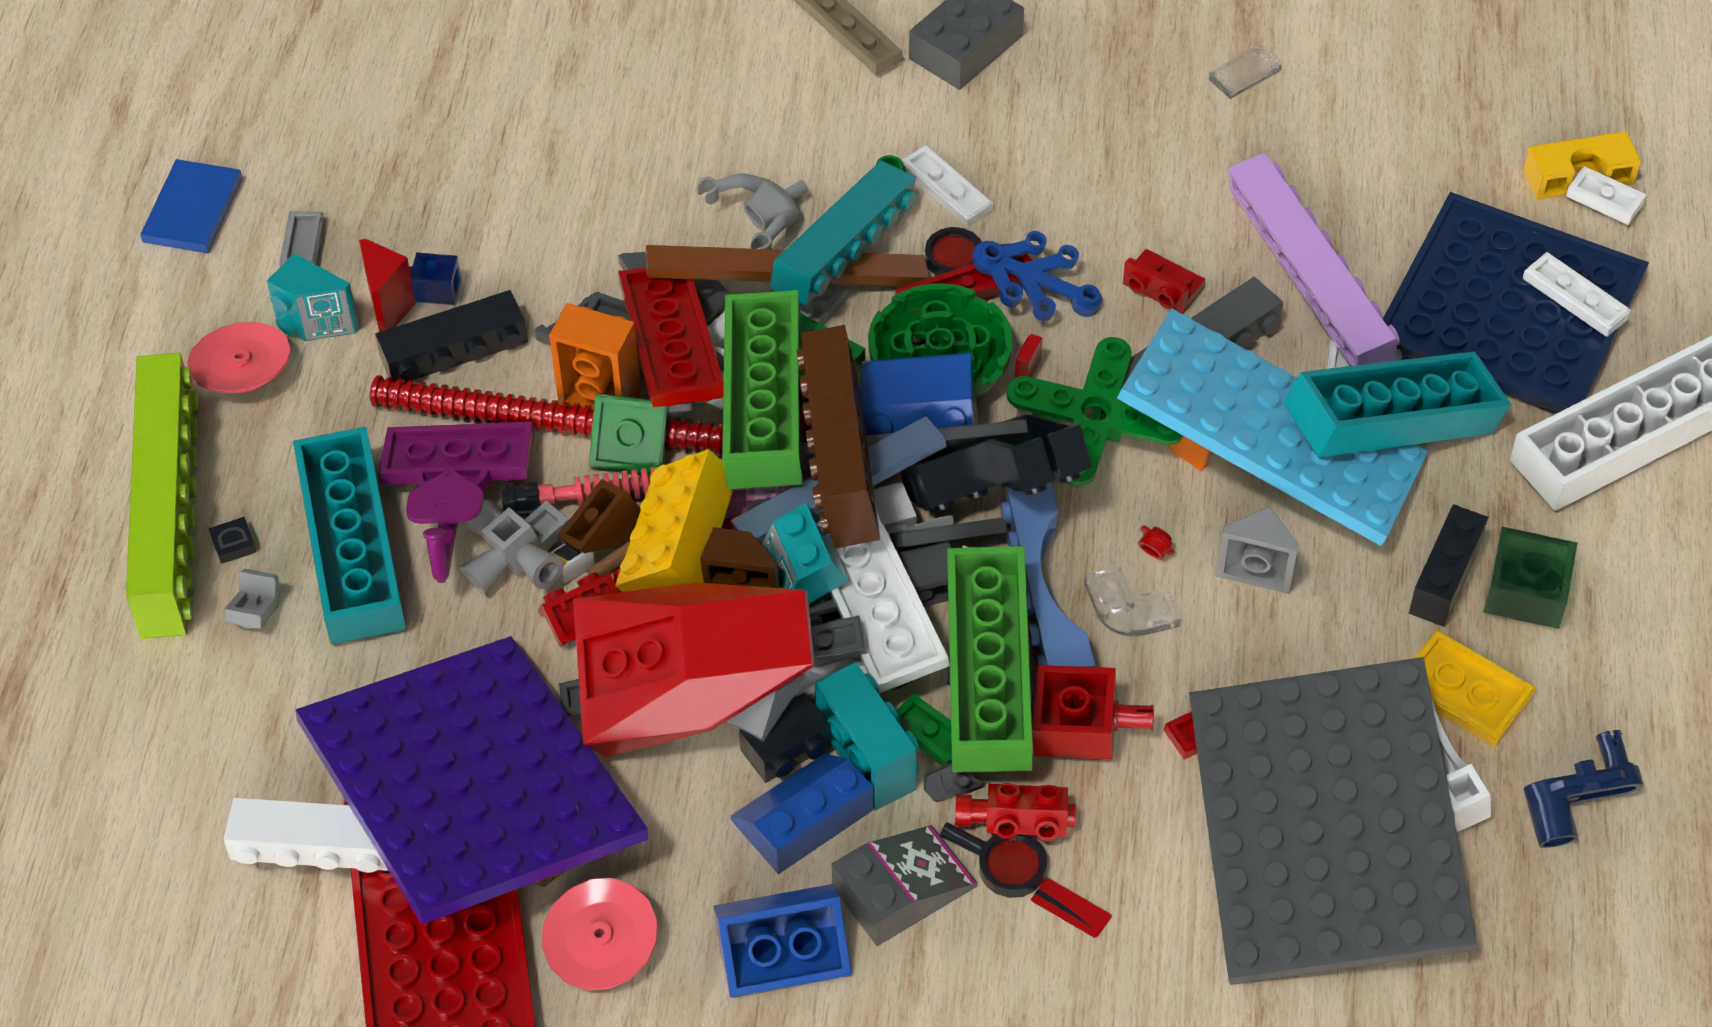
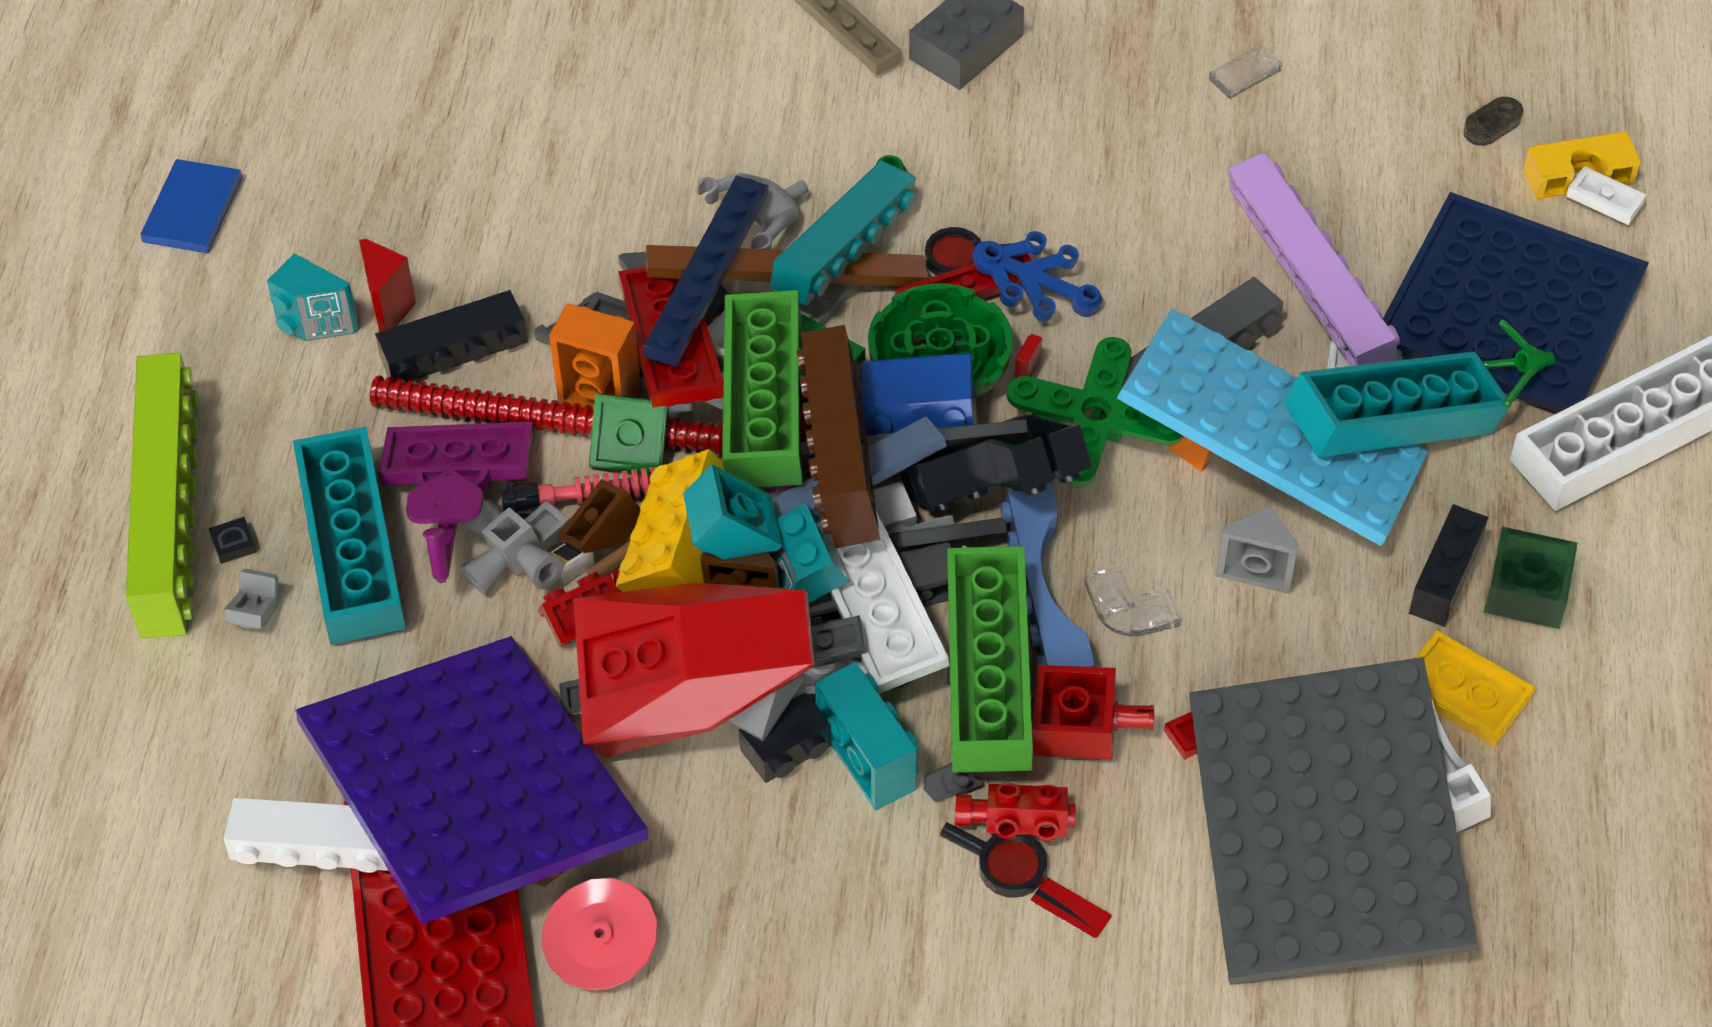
coral piece [187,322,291,393] -> none
light grey tile [279,211,325,267] -> none
clear blue brick [409,252,461,305] -> none
blue slope [713,884,851,998] -> none
blue slope [730,753,873,874] -> none
dark grey slope [831,825,977,946] -> none
green plate [896,693,952,766] -> none
white tile [902,145,993,228] -> none
red bracket [1123,249,1206,314] -> none
red plate [1138,525,1175,560] -> none
white tile [1523,252,1632,337] -> none
dark blue piece [1523,730,1644,848] -> none
none -> dark blue plate [642,175,769,367]
none -> teal slope [683,464,783,560]
none -> clear smoke plate [1463,97,1524,146]
none -> green plant [1483,320,1555,407]

